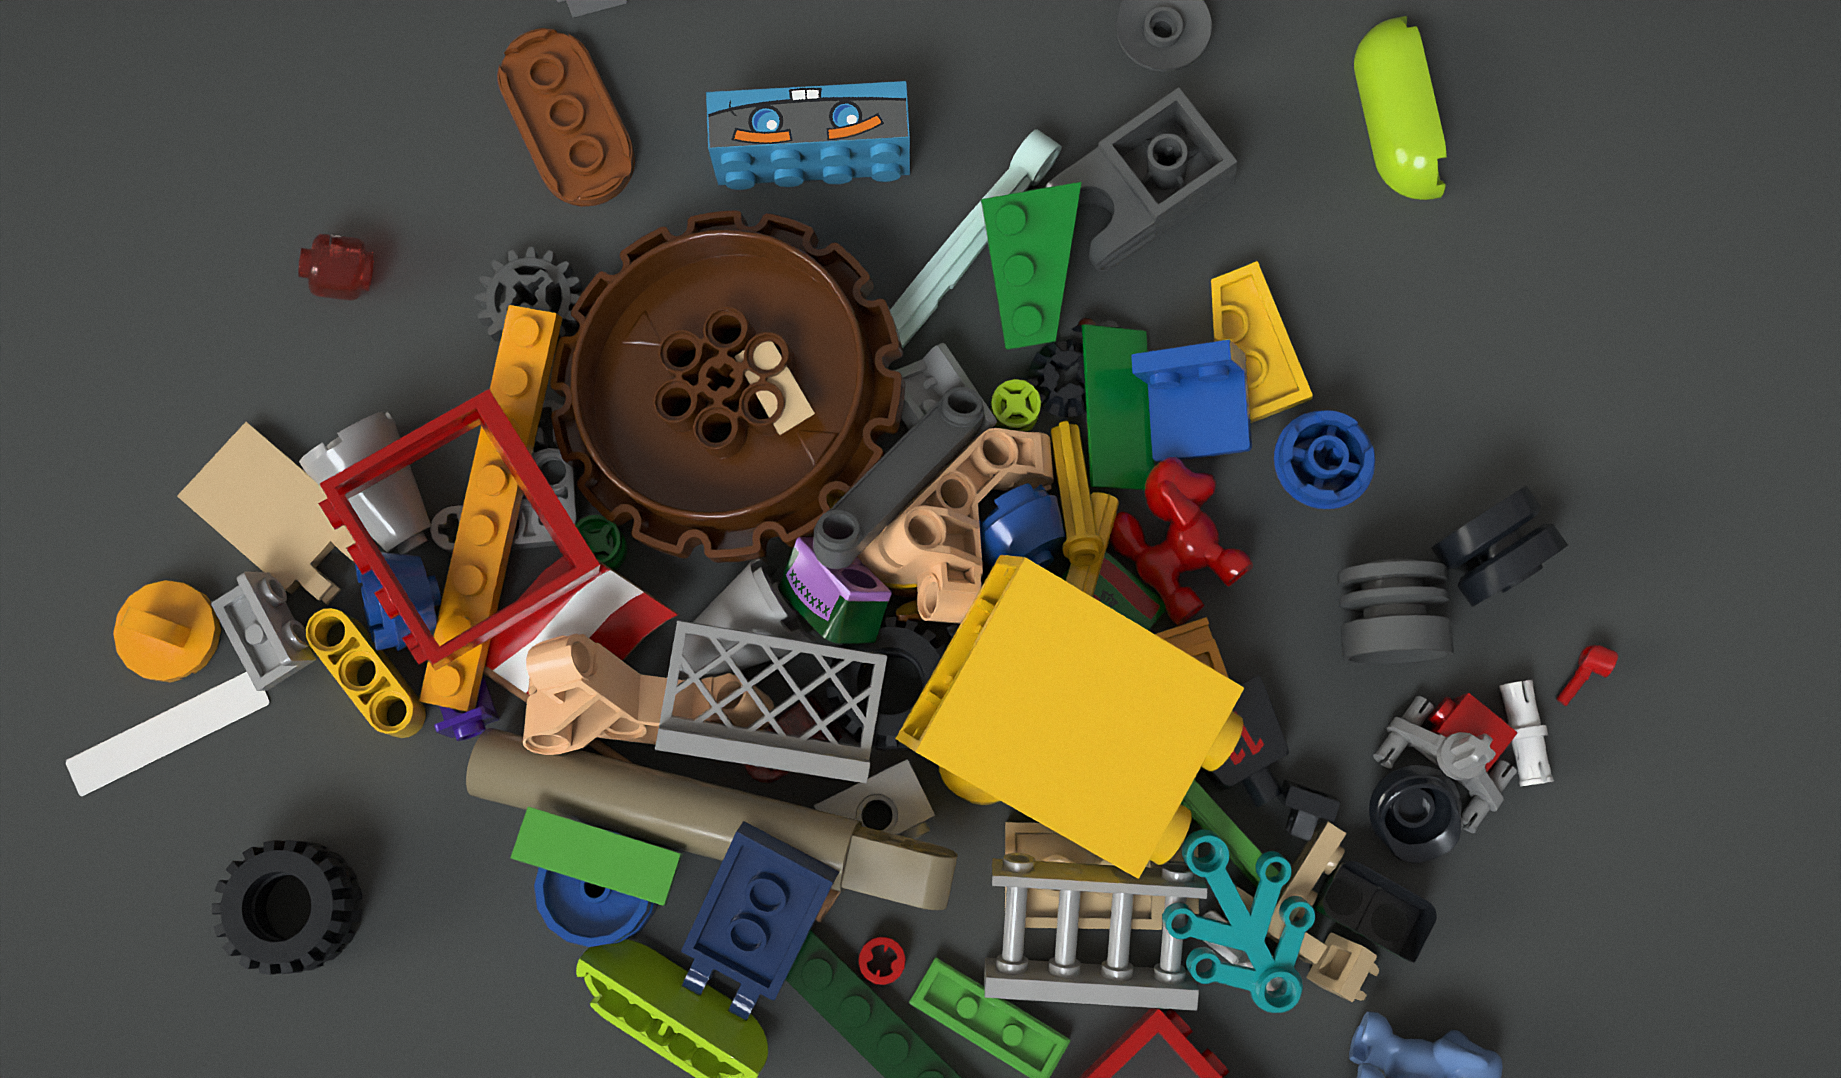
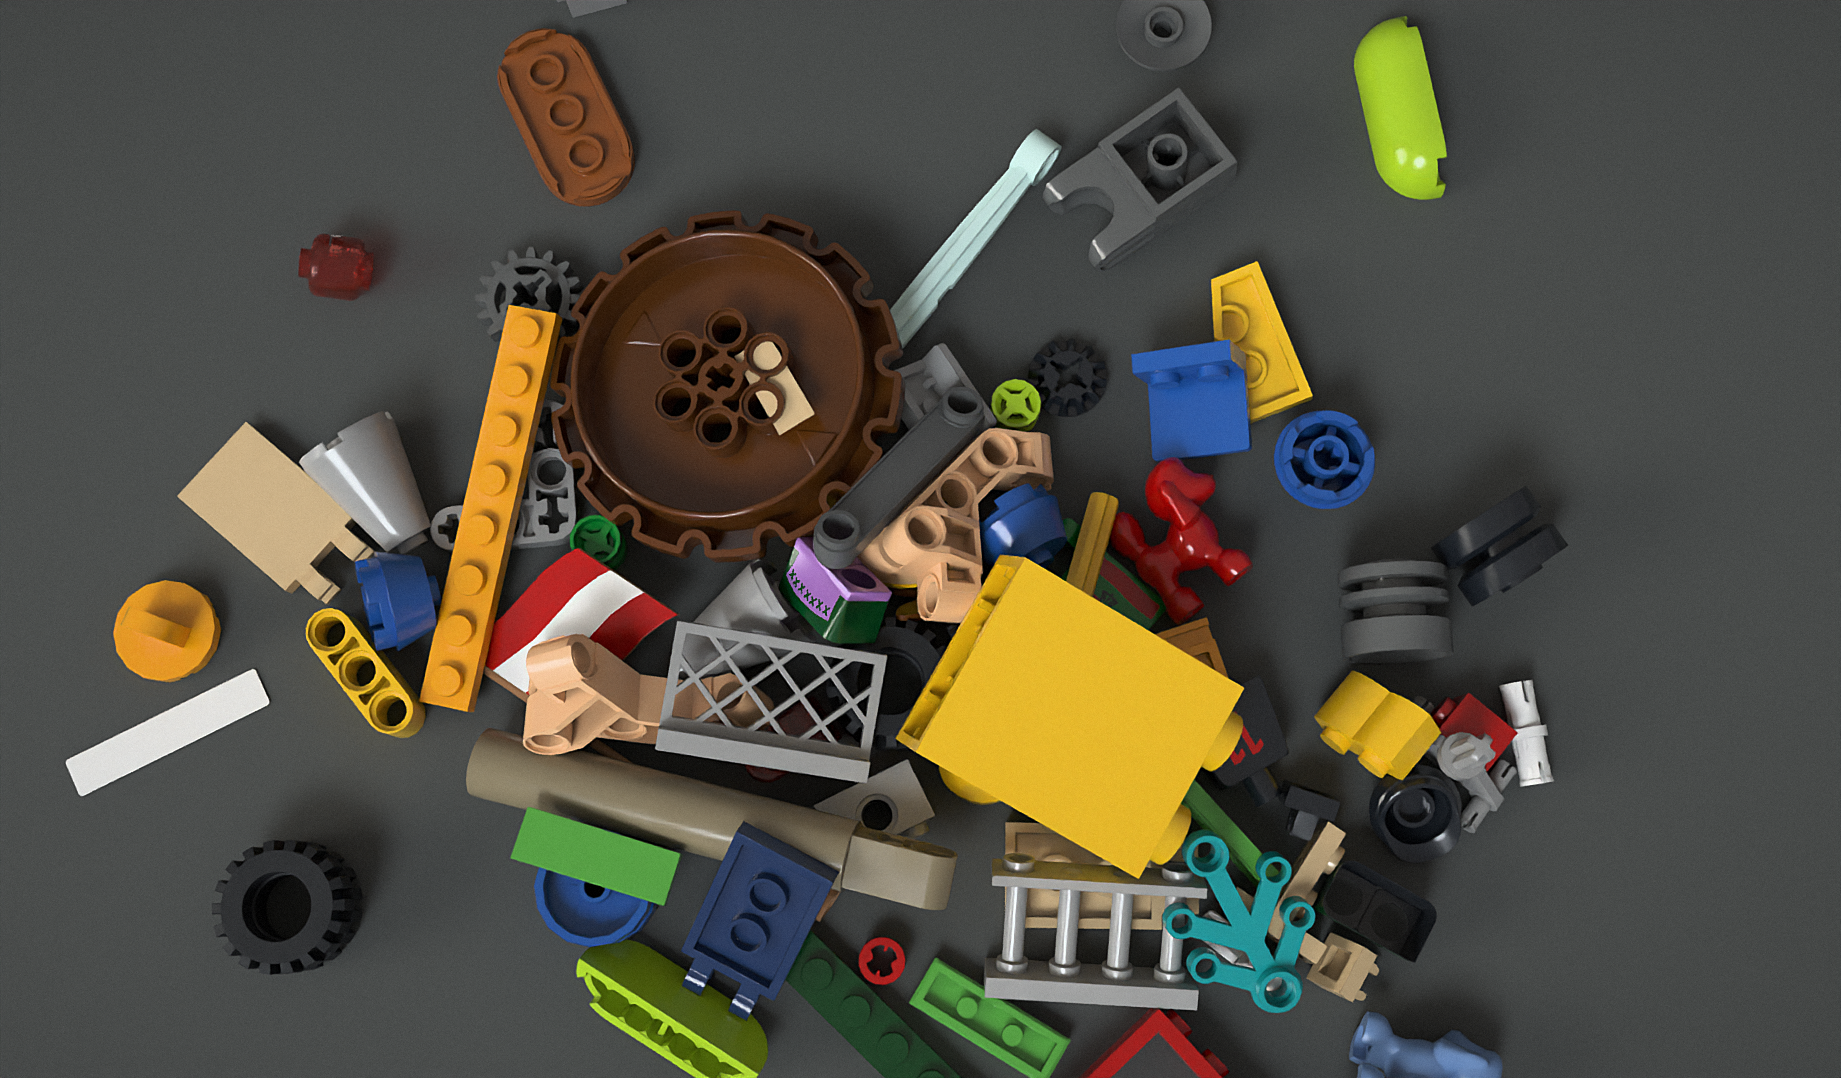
light grey bracket [211,572,316,691] -> none
red window [318,389,600,671] -> none
dark purple bracket [434,674,500,741] -> none
brick [706,81,910,190] -> none
green wedge [981,182,1082,350] -> none
yellow axle [1050,421,1104,566] -> none
green piece [1072,318,1154,490] -> none
red hand [1556,645,1618,706] -> none
none -> yellow brick [1314,671,1441,781]

